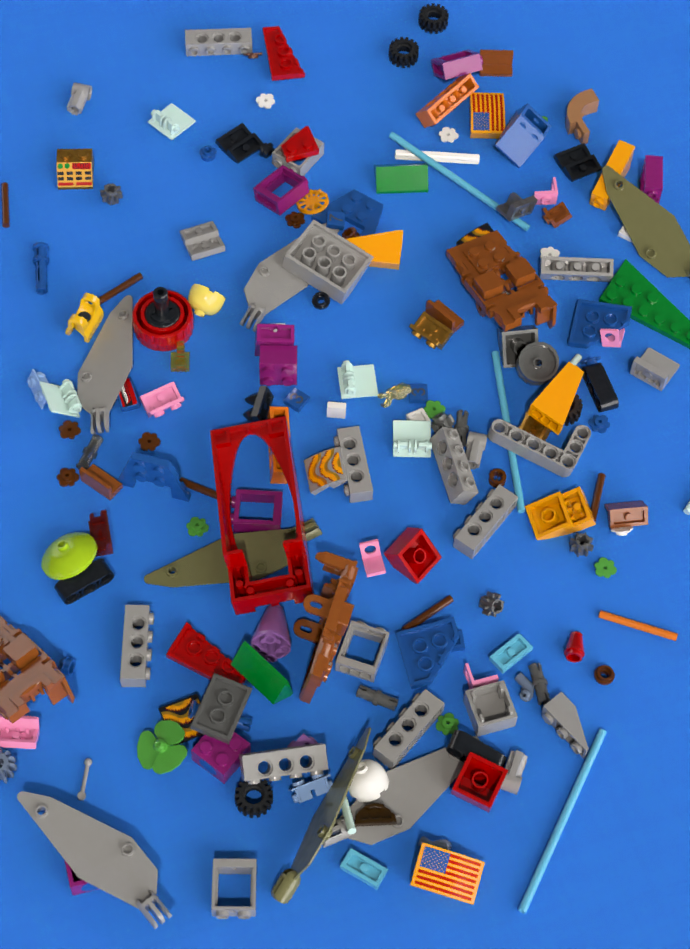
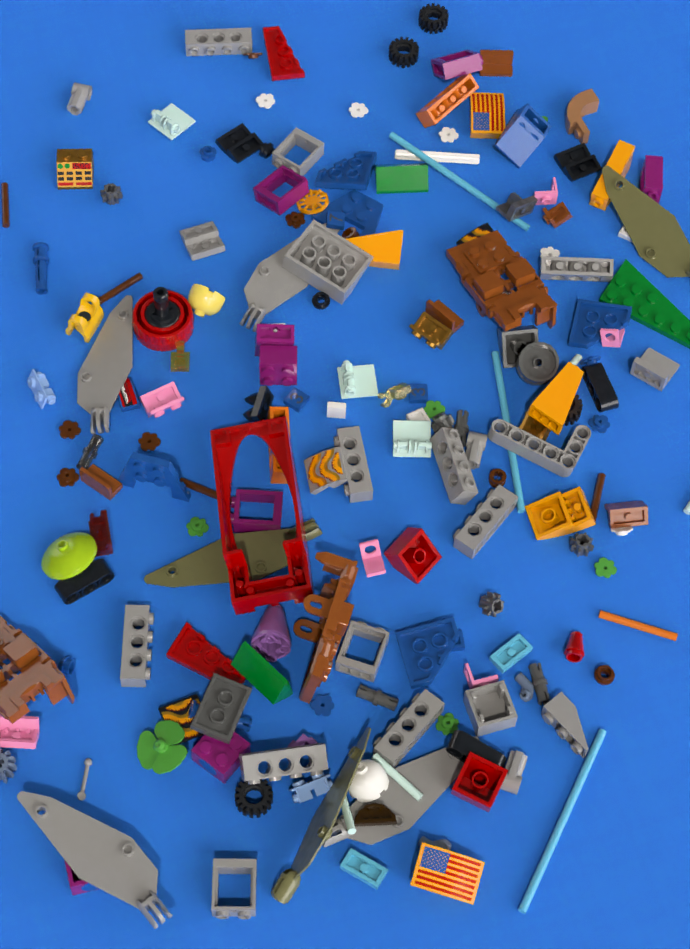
light aqua hinge [39,379,82,418] -> none
red wing [281,126,319,163] -> none
reddish brown bar [402,595,454,630] -> none
none -> blue plant [310,695,334,717]
none -> blue plate [315,151,377,190]
none -> white plant [349,102,368,118]
none -> light aqua bar [371,753,423,801]

